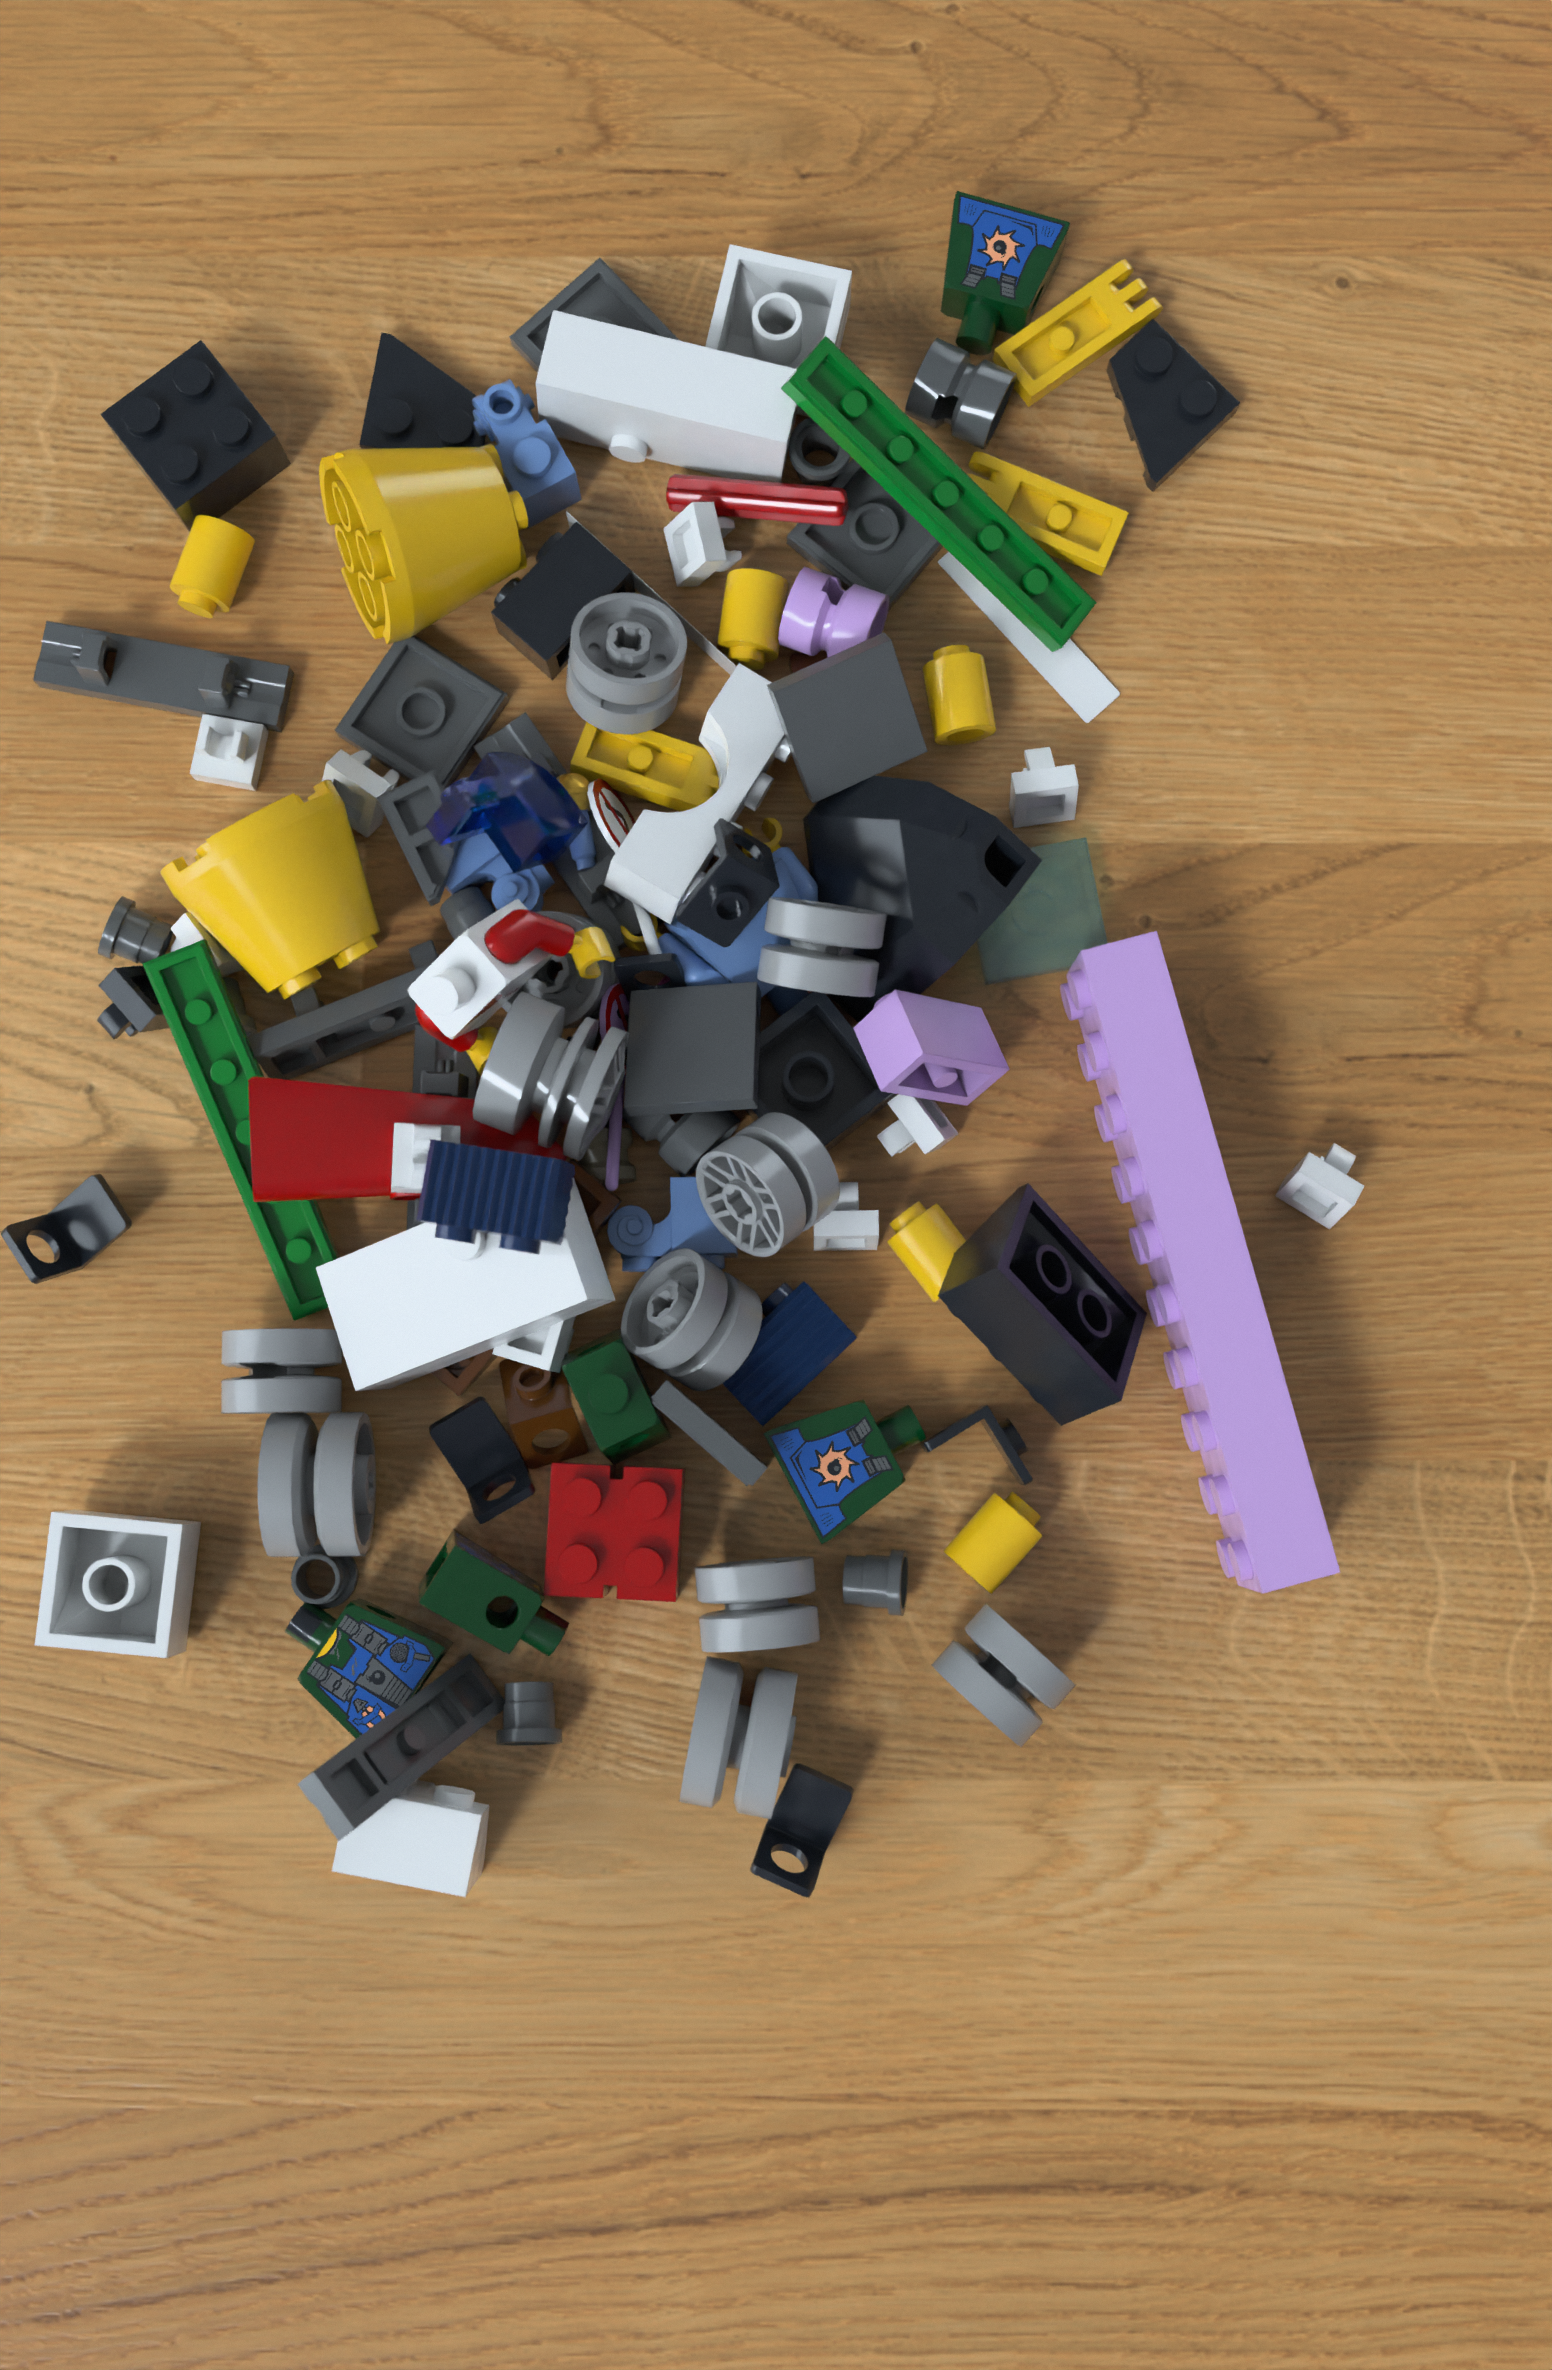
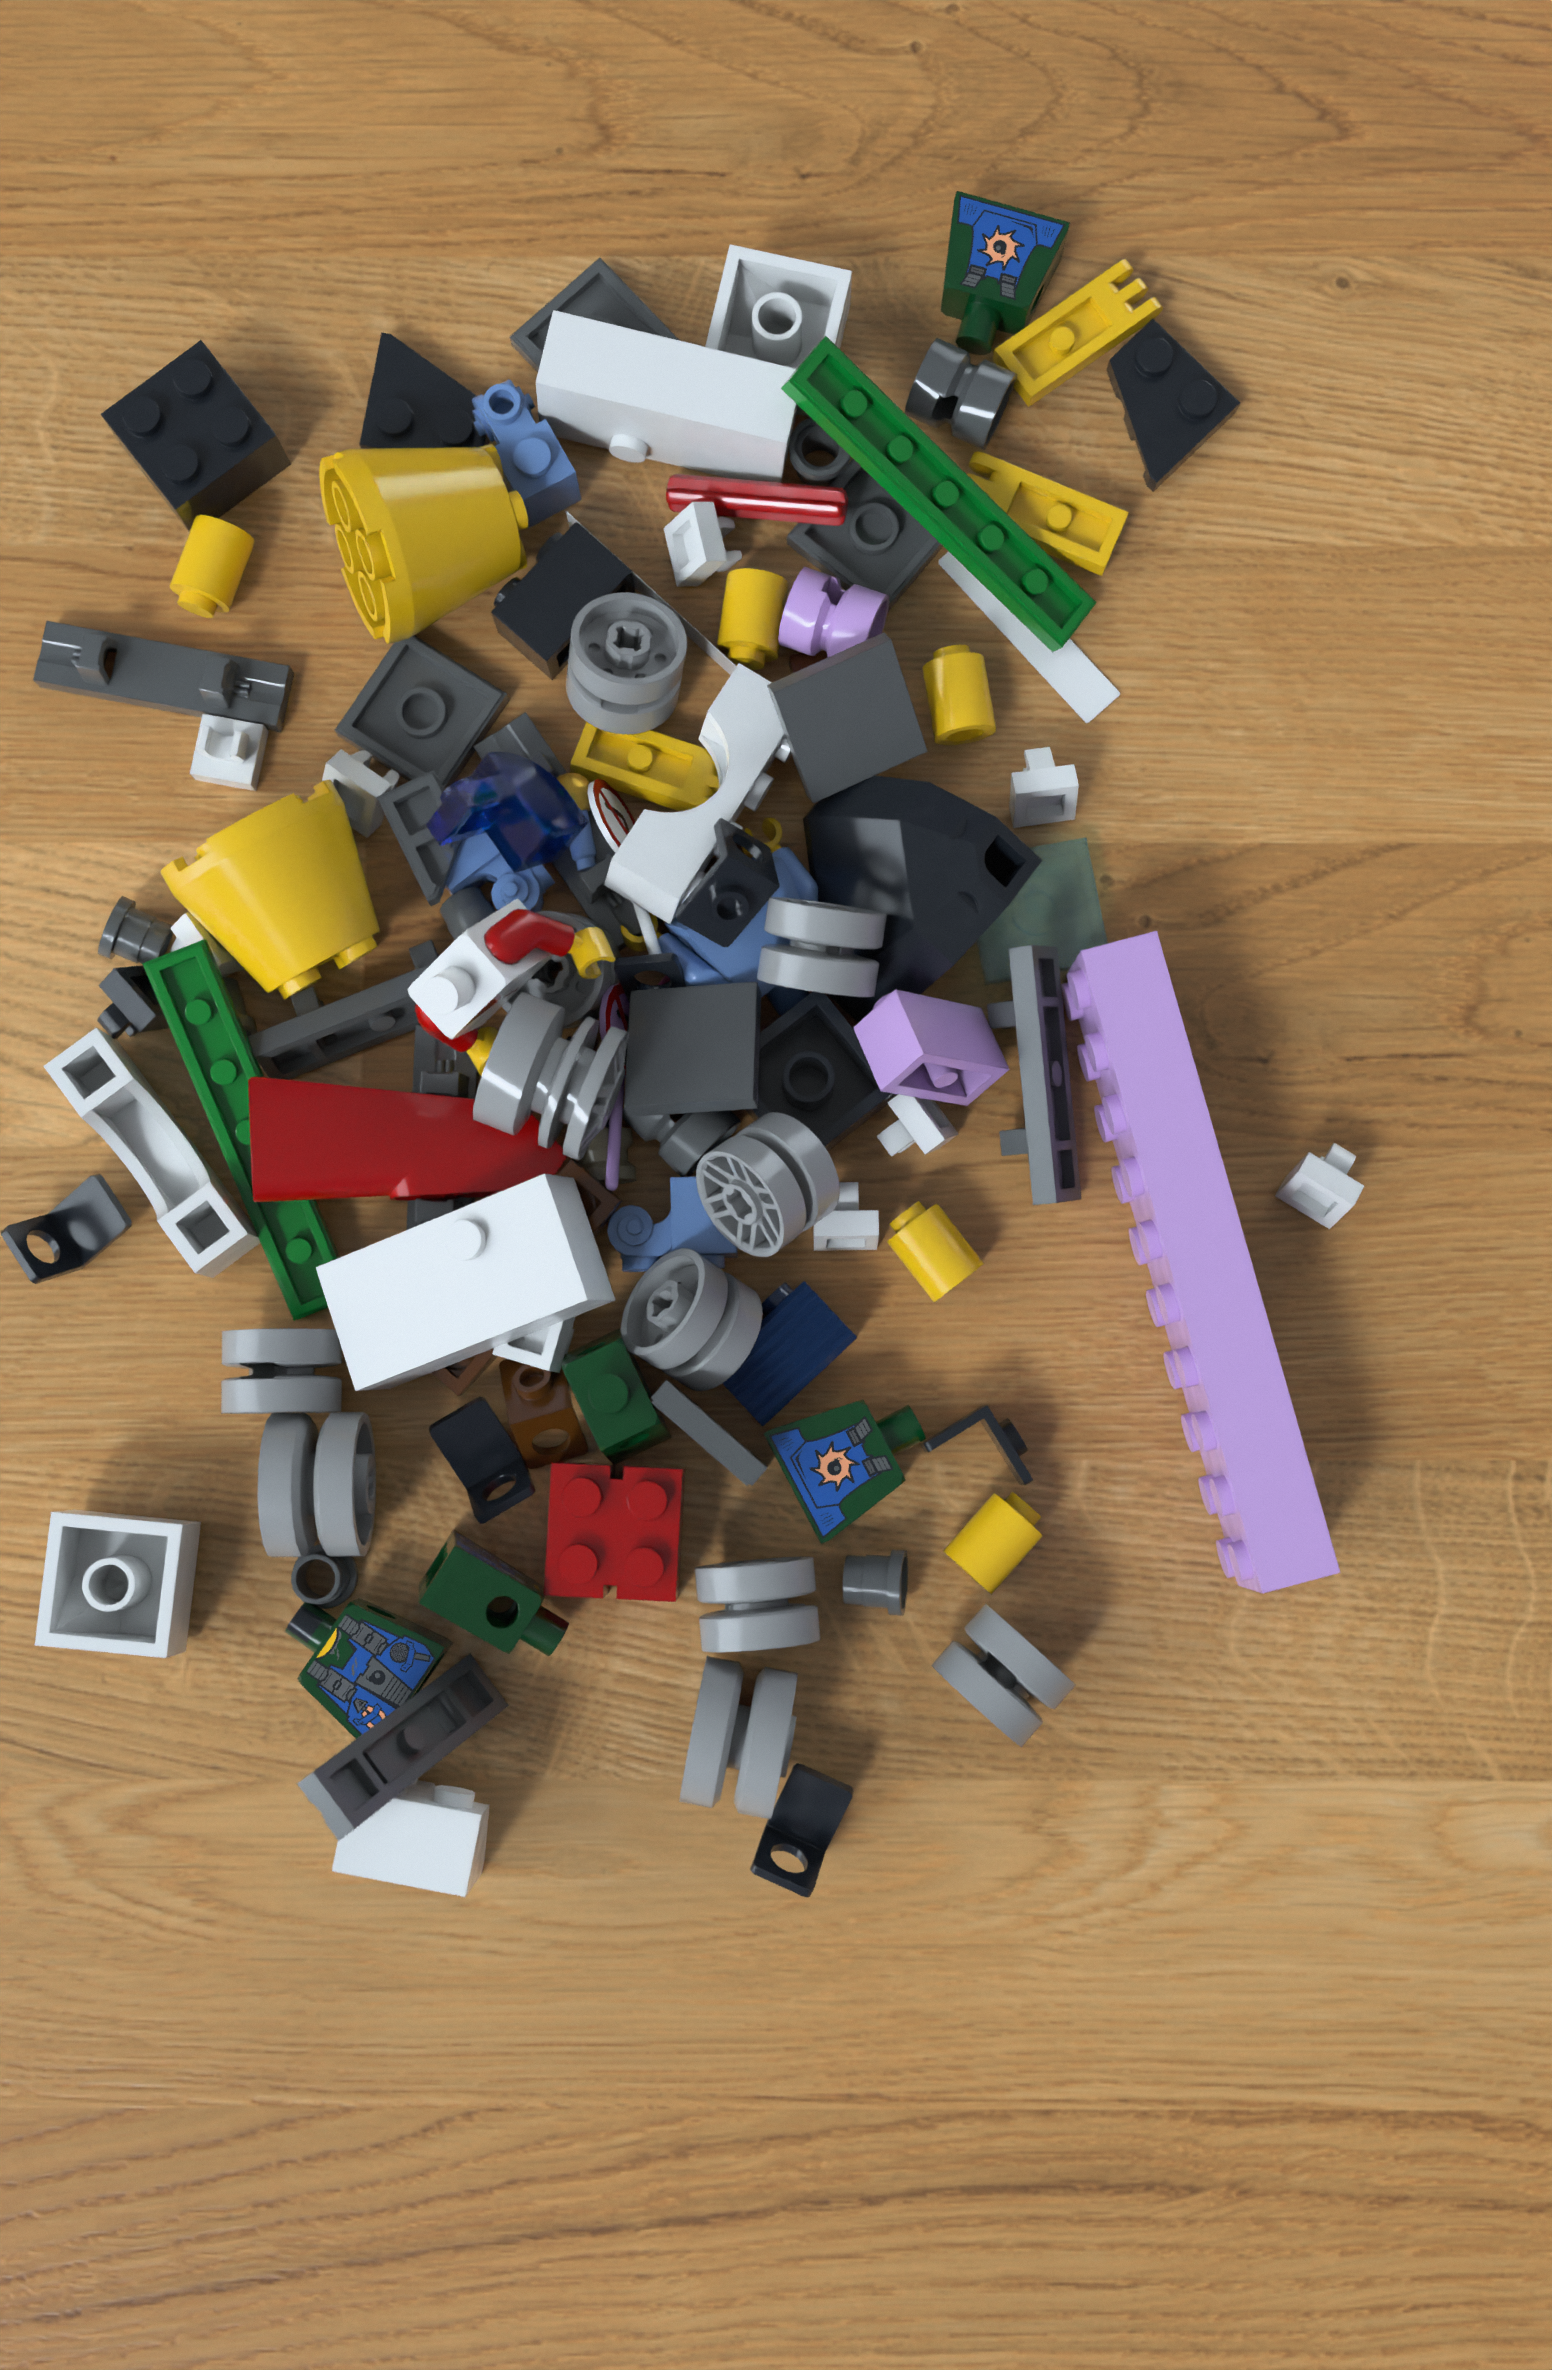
white tile [391,1123,461,1194] -> none
dark blue brick [416,1140,575,1255] -> none
dark grey piece [496,1682,562,1746] -> none
black slope [938,1183,1147,1426] -> none
none -> white arch [44,1028,261,1278]
none -> dark grey hinge [987,945,1082,1205]

